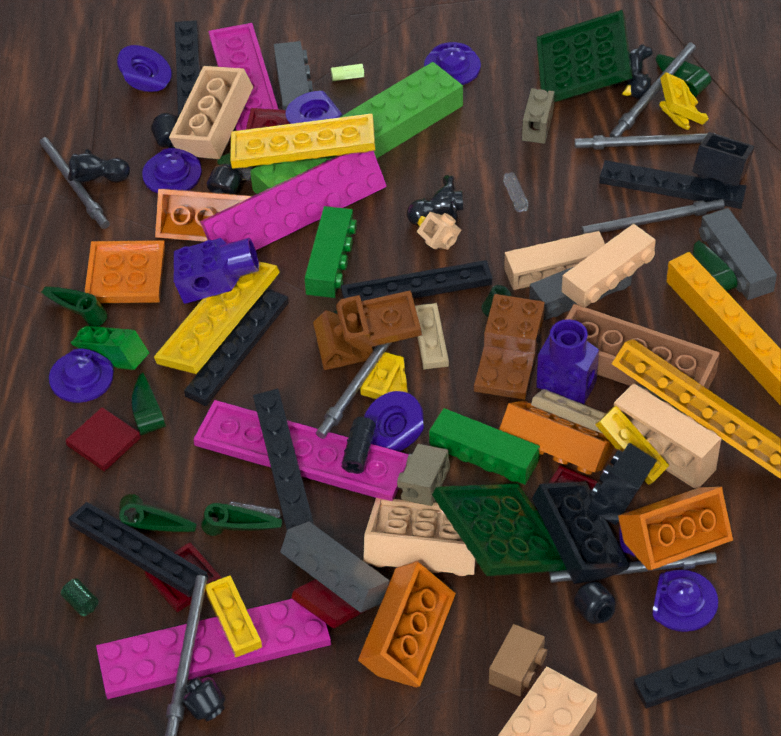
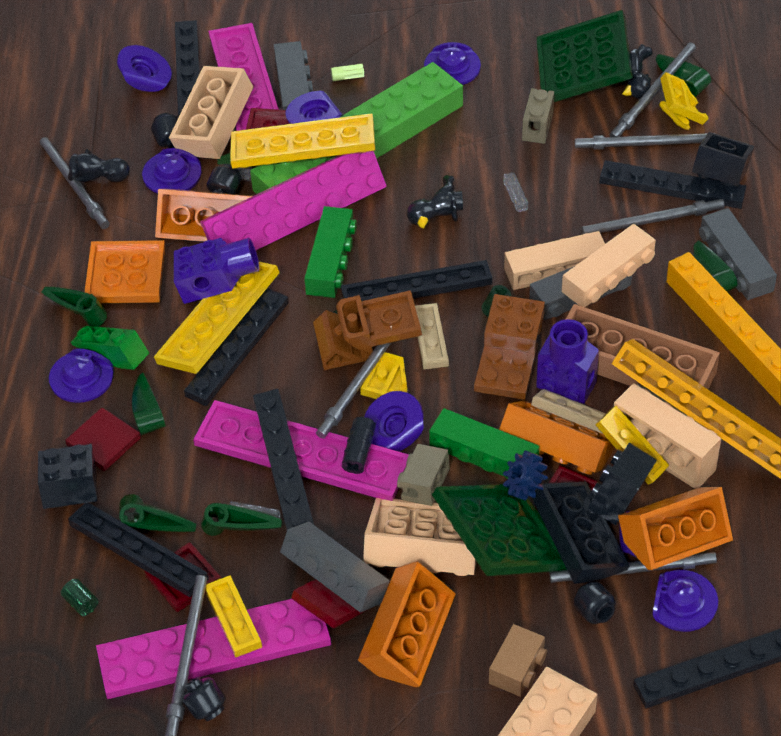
light nougat brick [417,212,461,250] -> none
none -> black brick [38,444,97,509]
none -> dark blue gear [503,450,548,501]

